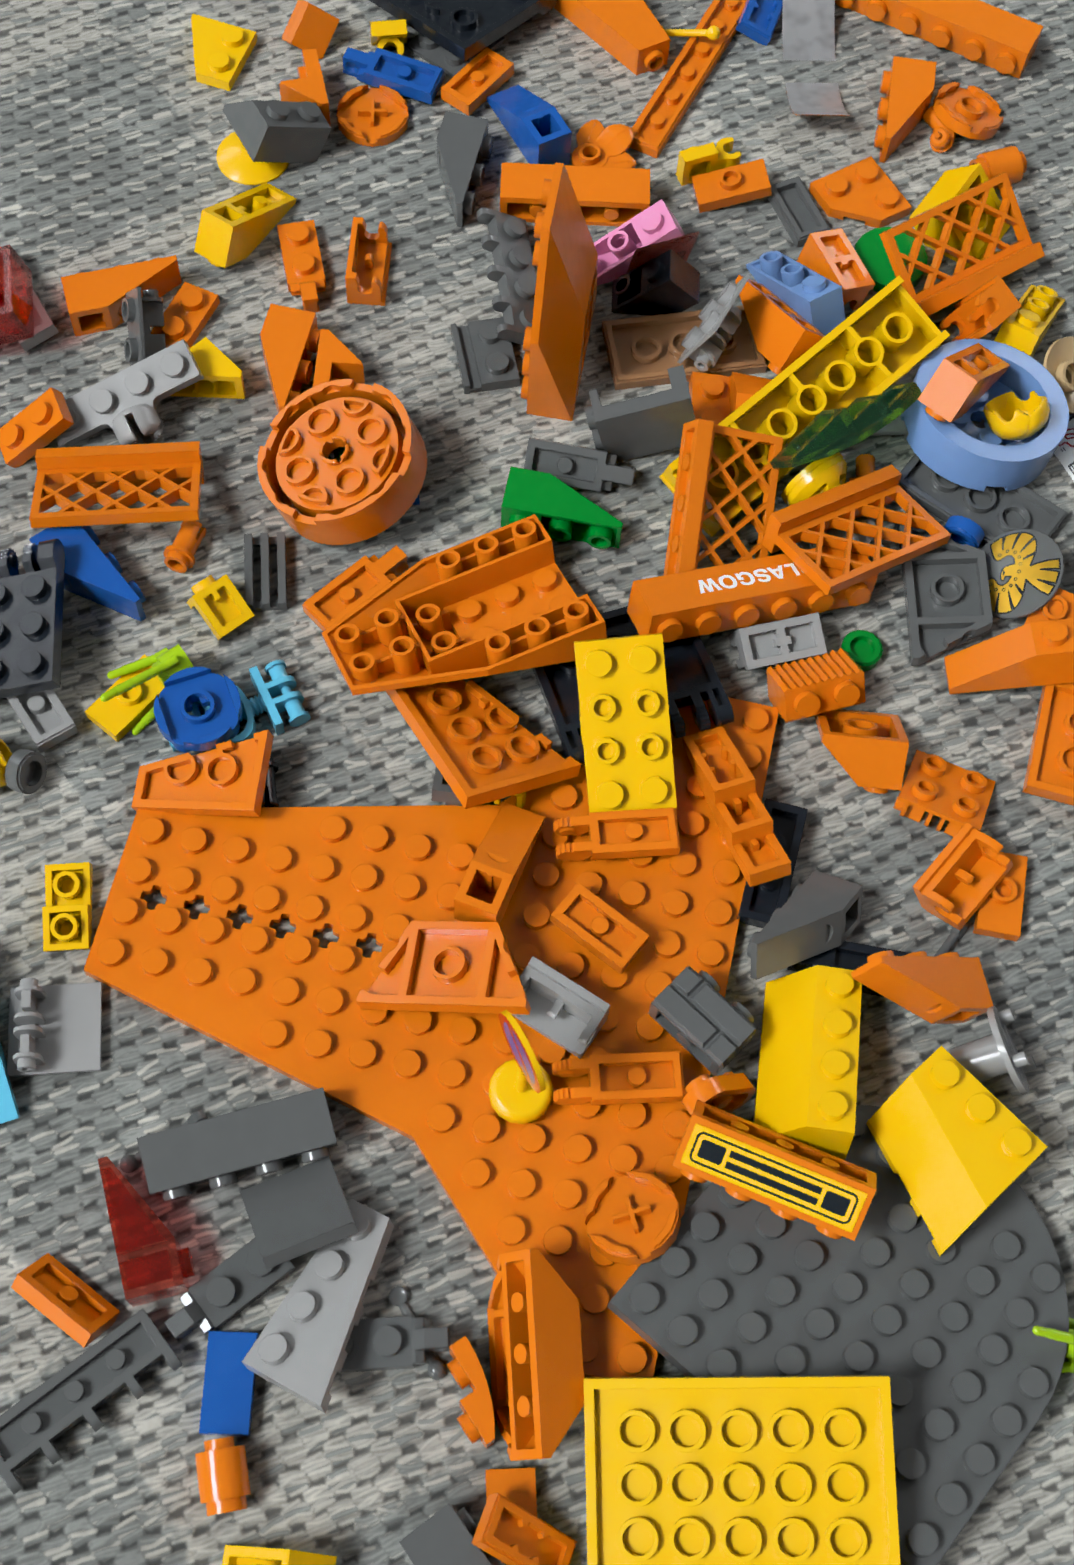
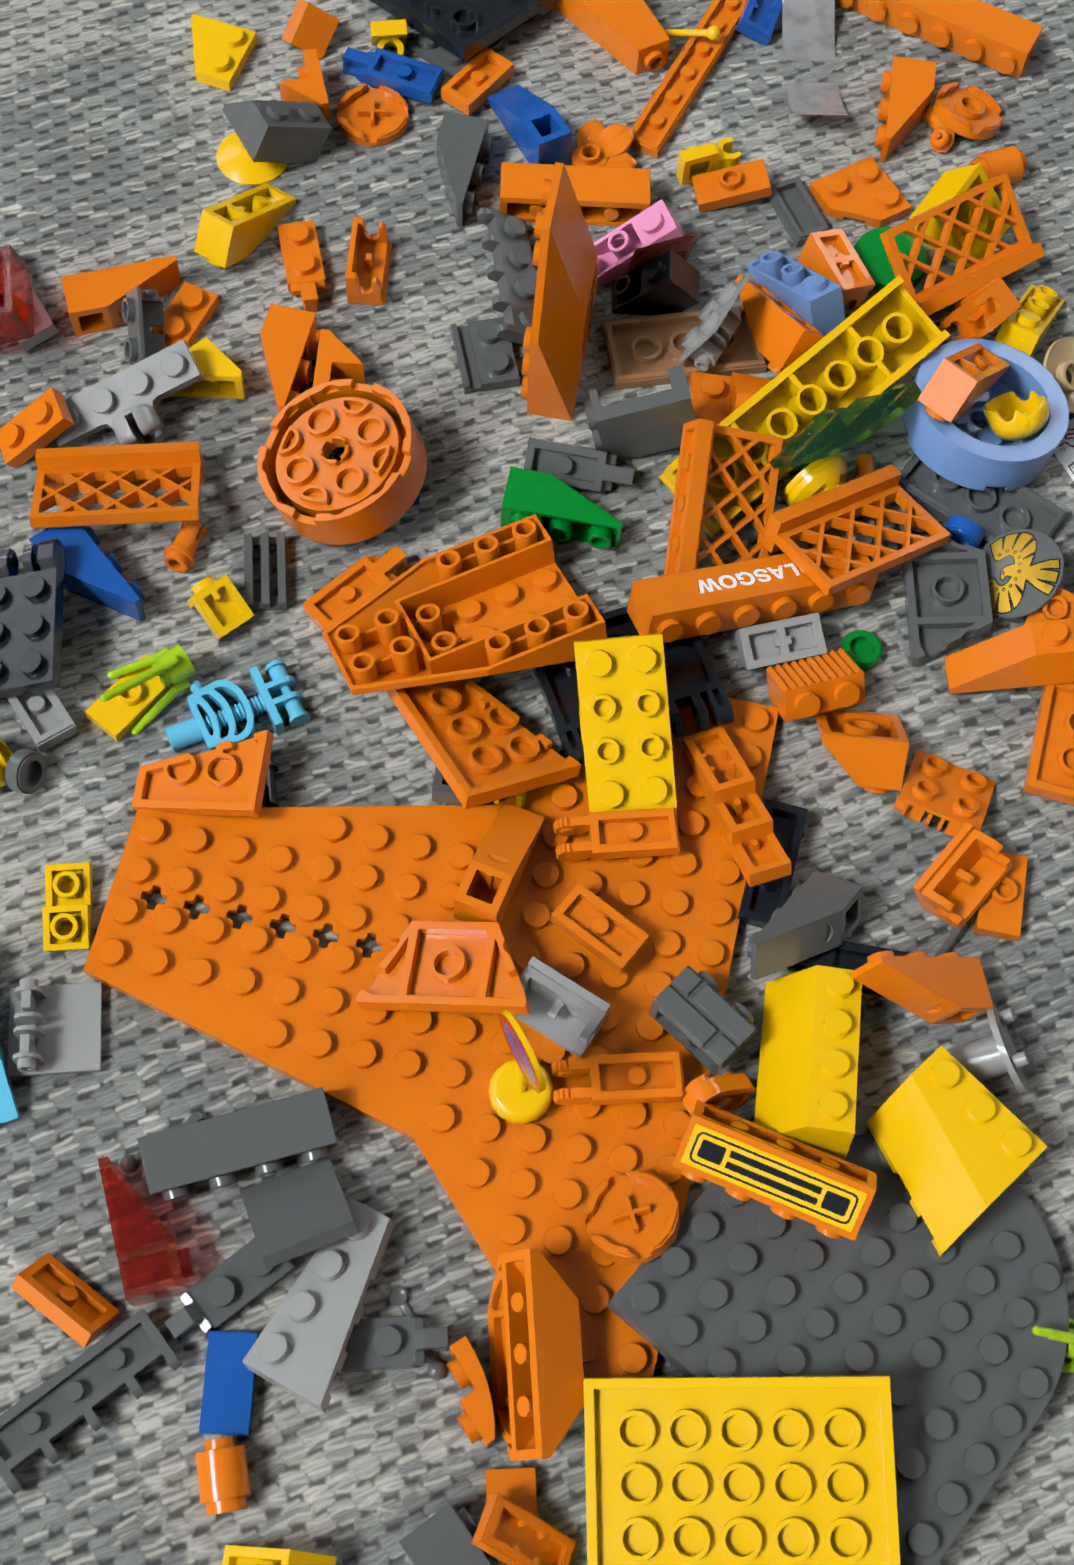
blue plate [154,667,242,753] -> none

